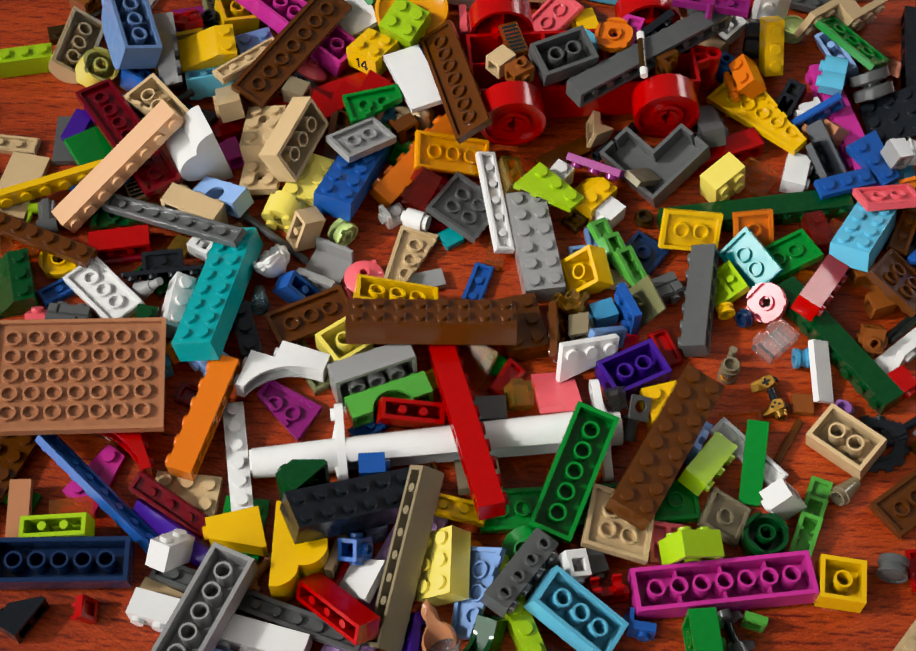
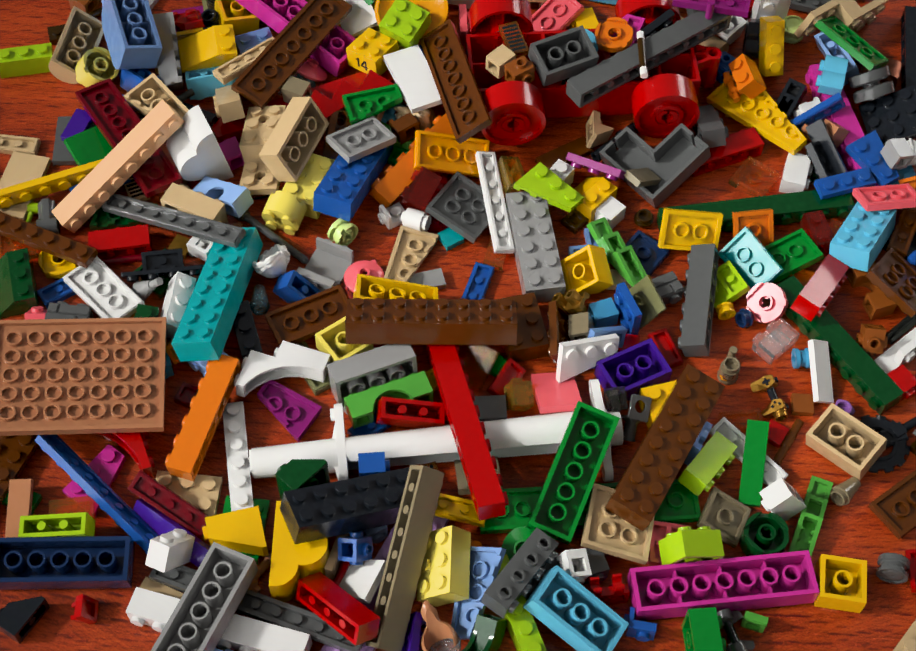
tan brick [286,206,326,252] -> none
reddish brown bracket [655,48,679,75] -> none
light yellow brick [700,152,745,202] -> none
none -> red tile [767,419,790,448]

